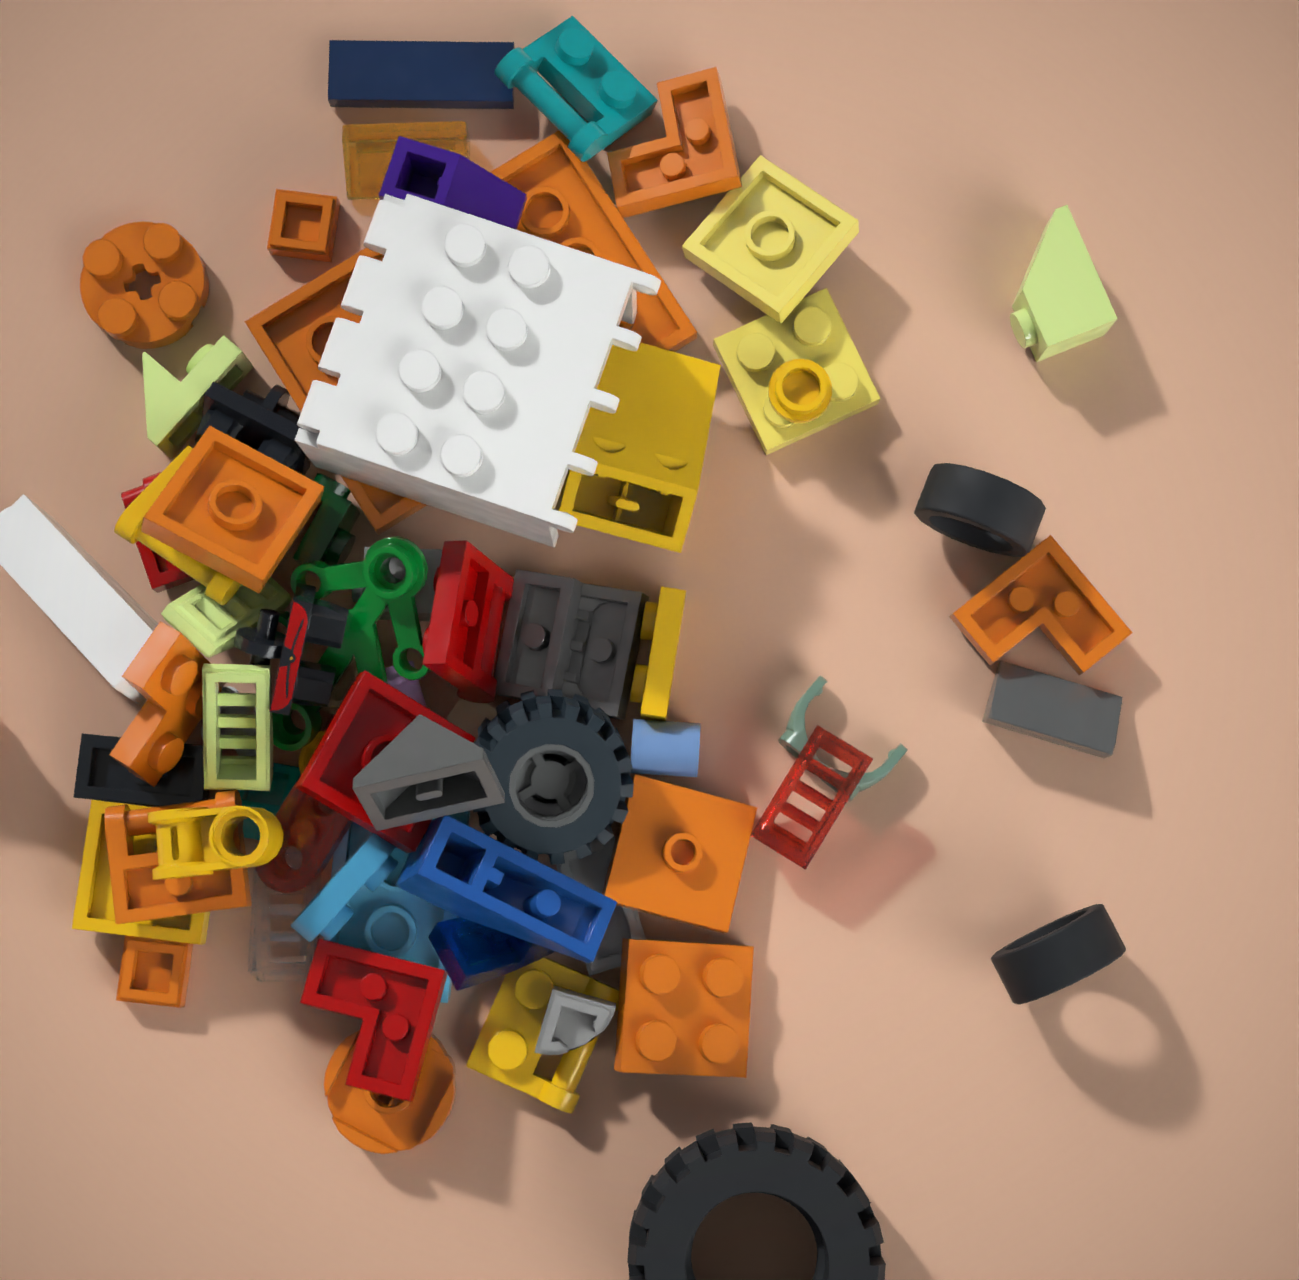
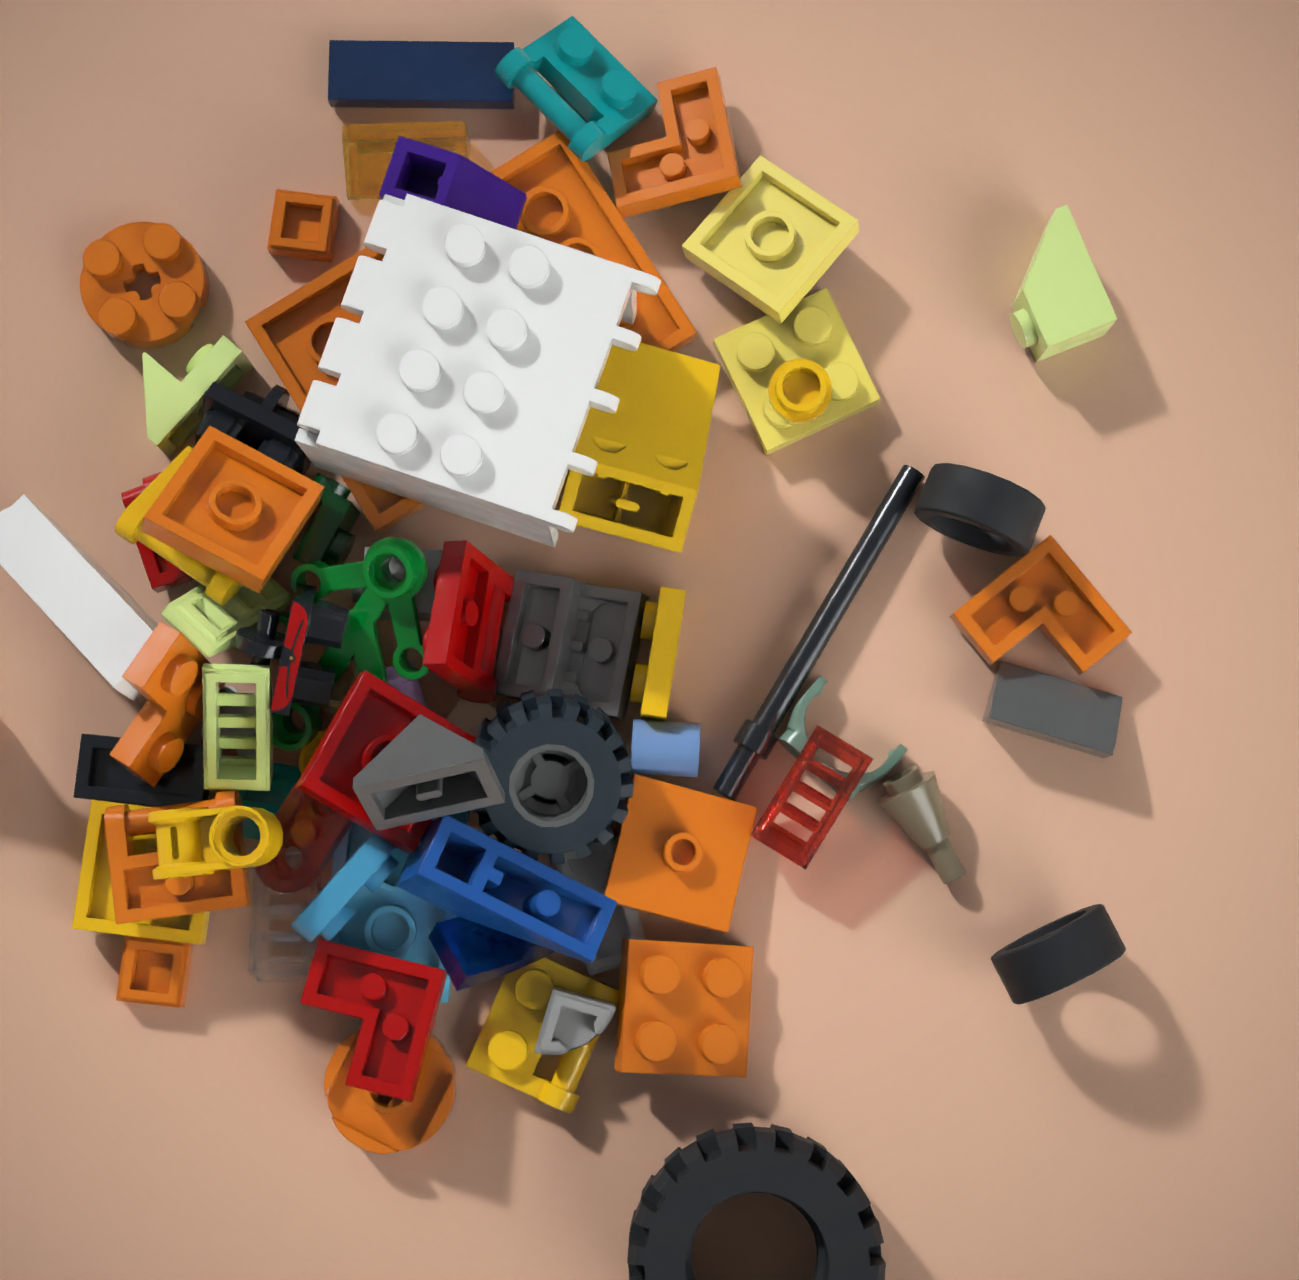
none -> black bar [713,465,925,801]
none -> dark tan cone [878,766,966,884]

